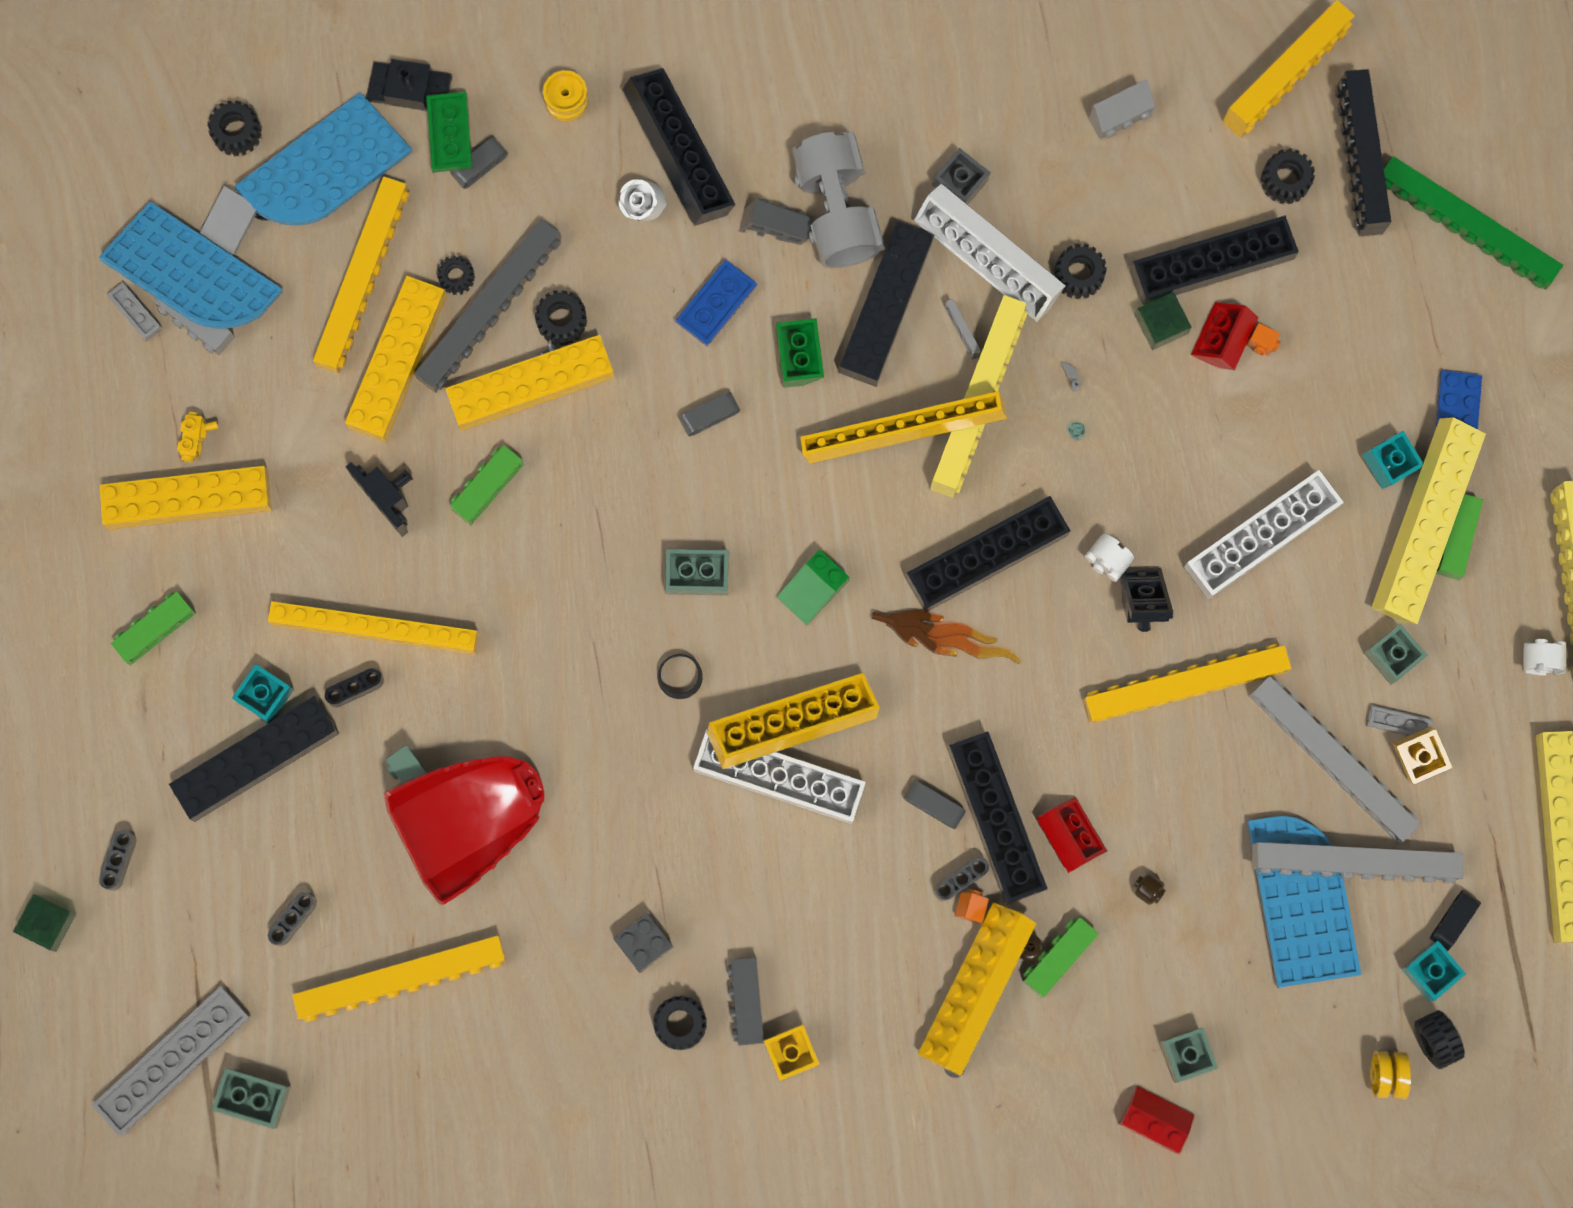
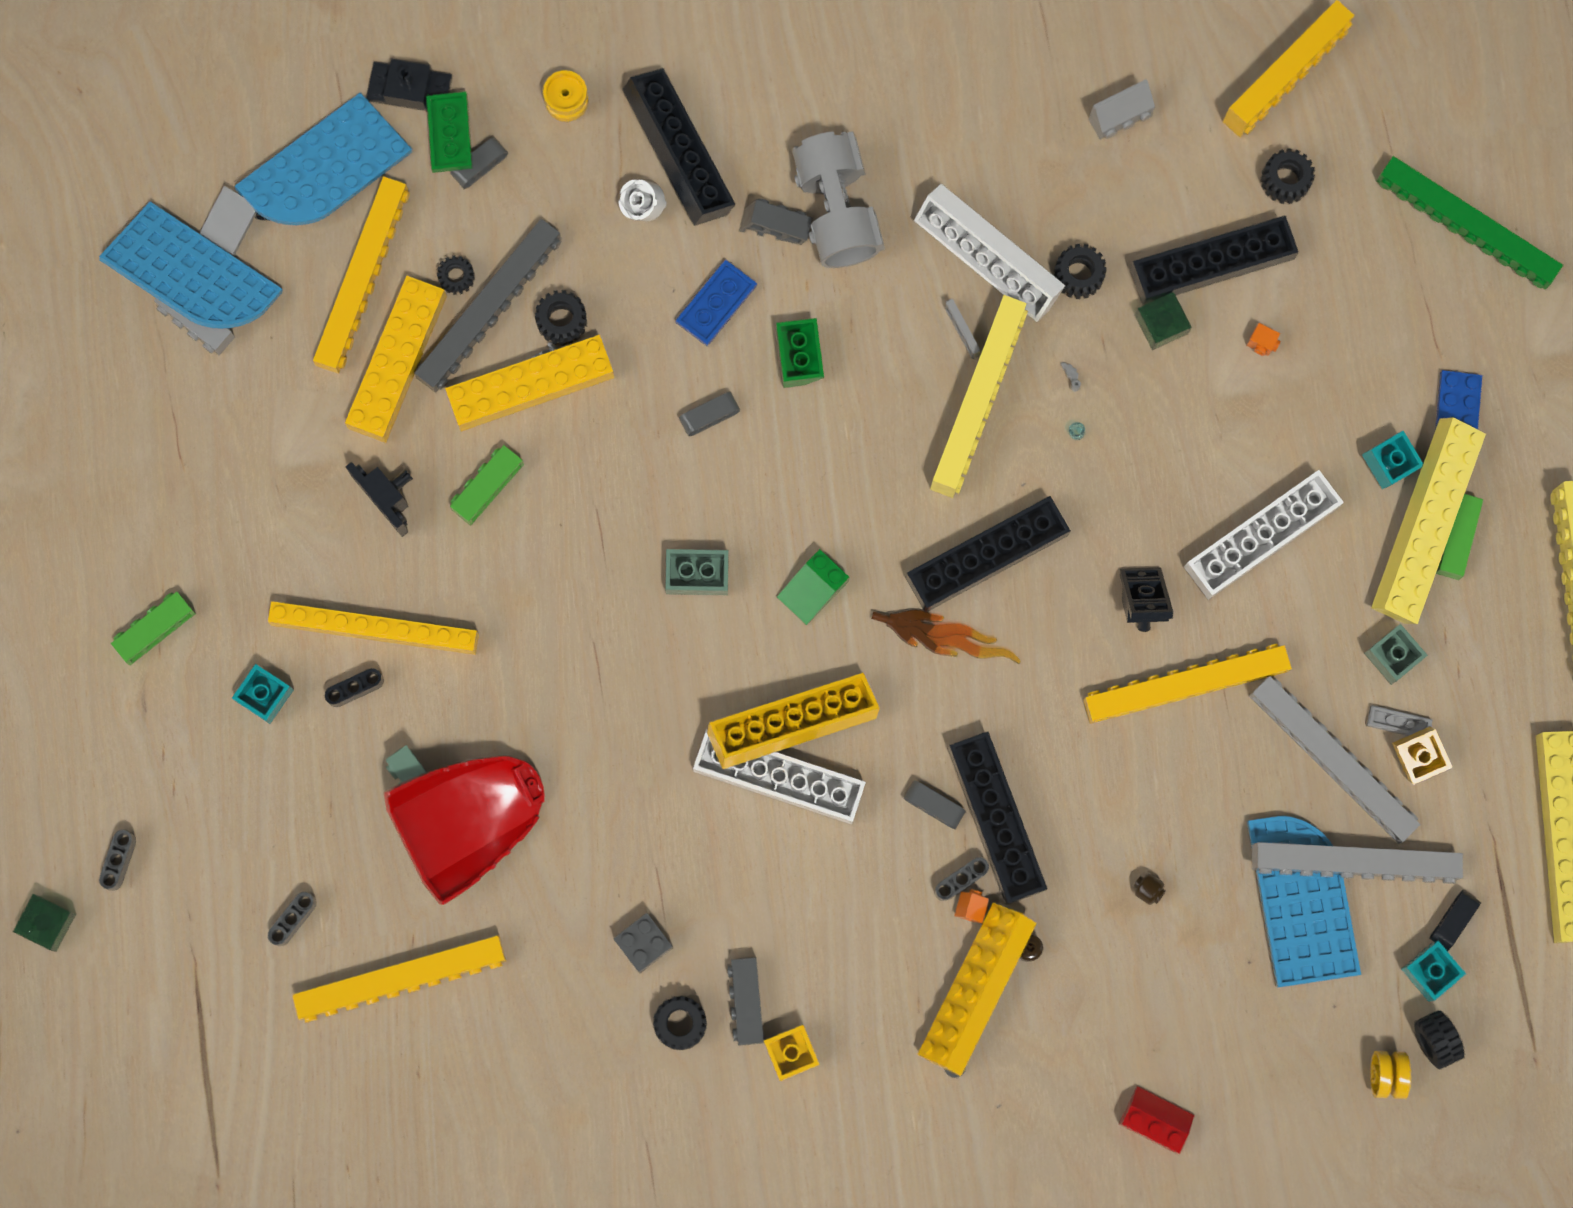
light grey plate [92,986,250,1137] -> none
yellow brick [99,466,272,530] -> none
light grey plate [107,282,162,341] -> none
black brick [169,696,339,822] -> none
yellow brick [177,412,219,463] -> none
black tyre [207,101,262,156] -> none
sand green brick [211,1068,290,1129] -> none
black tyre [657,654,703,699] -> none
yellow brick [800,391,1007,464] -> none
black brick [839,221,934,387] -> none
dark grey brick [933,148,991,205] -> none
bright green brick [1023,917,1099,998] -> none
red slope [1037,797,1107,873] -> none
white brick [1084,534,1134,582] -> none
sand green brick [1160,1028,1218,1083] -> none
red slope [1191,302,1259,370] -> none
black brick [1335,69,1392,237] -> none
white brick [1523,639,1566,675] -> none

